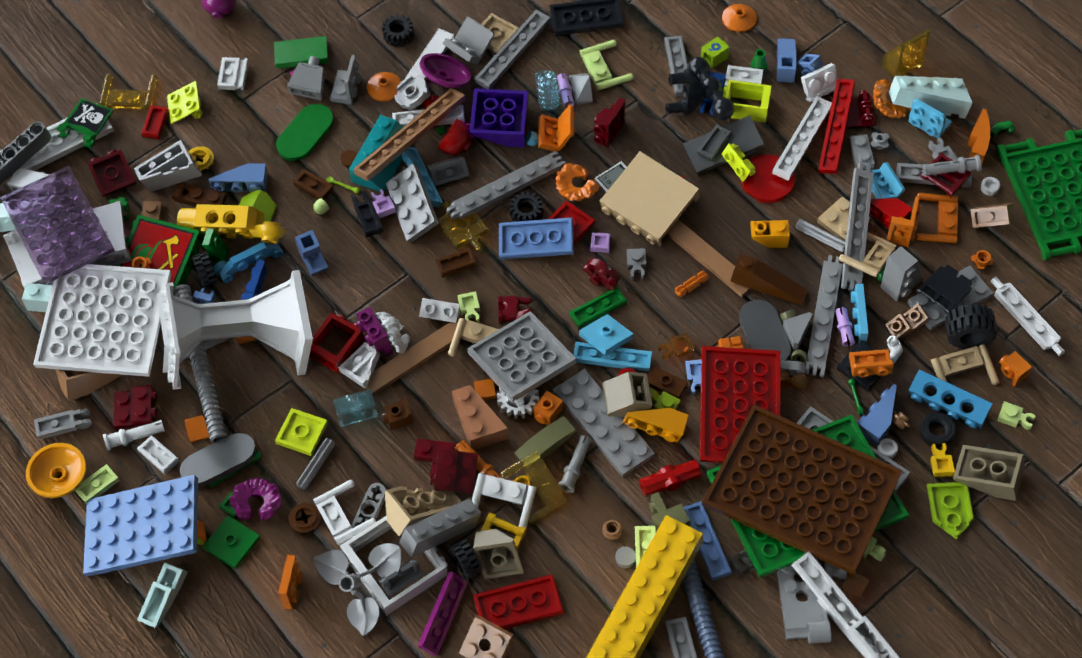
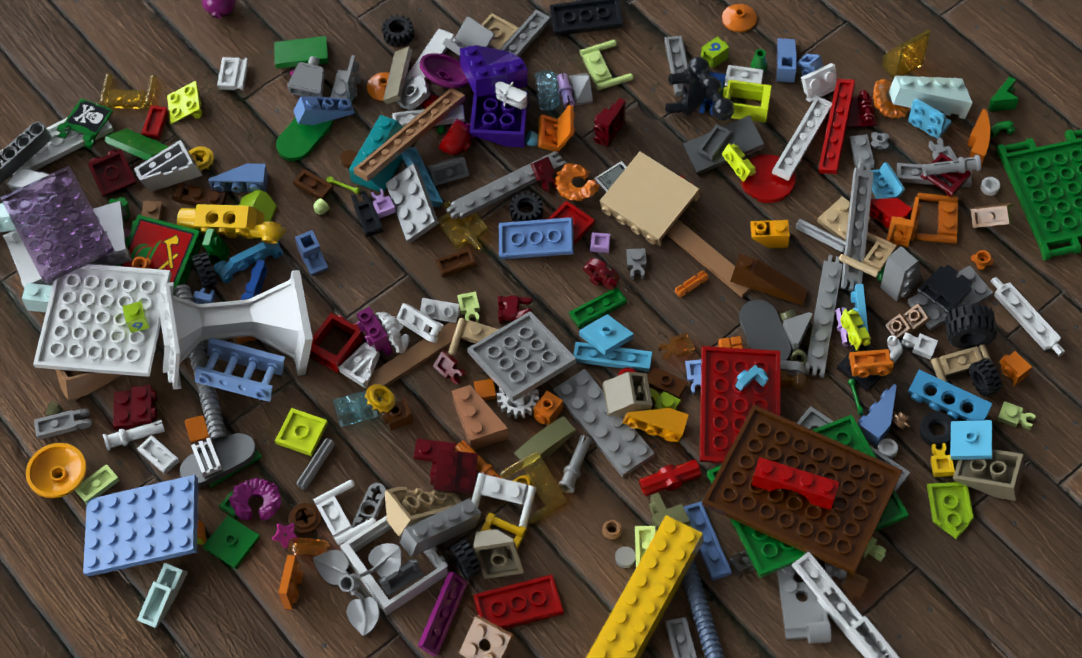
none -> olive hinge [46,401,63,416]
none -> green tile [105,128,169,160]
none -> lime brick [122,301,150,333]
none -> white tile [191,437,222,477]
none -> light blue fence [195,337,285,402]
none -> dark pink plate [272,523,298,548]
none -> clear orange plate [288,538,329,557]
none -> medium blue slope [294,96,354,125]
none -> yellow gear [364,384,395,413]
none -> dark tan tile [383,46,412,104]
none -> white plate [396,303,444,343]
none -> dark red plate [433,351,466,384]
none -> dark purple slope [460,45,528,97]
none -> white arm [495,82,527,109]
none -> dark red plate [530,157,557,192]
none -> medium azure bracket [735,365,769,391]
none -> red arch [752,457,839,510]
none -> neon yellow hinge [840,309,871,351]
none -> white plate [901,333,938,359]
none -> medium azure plate [950,420,992,460]
none -> black tyre [969,358,1002,397]
none -> green slope [988,76,1019,112]

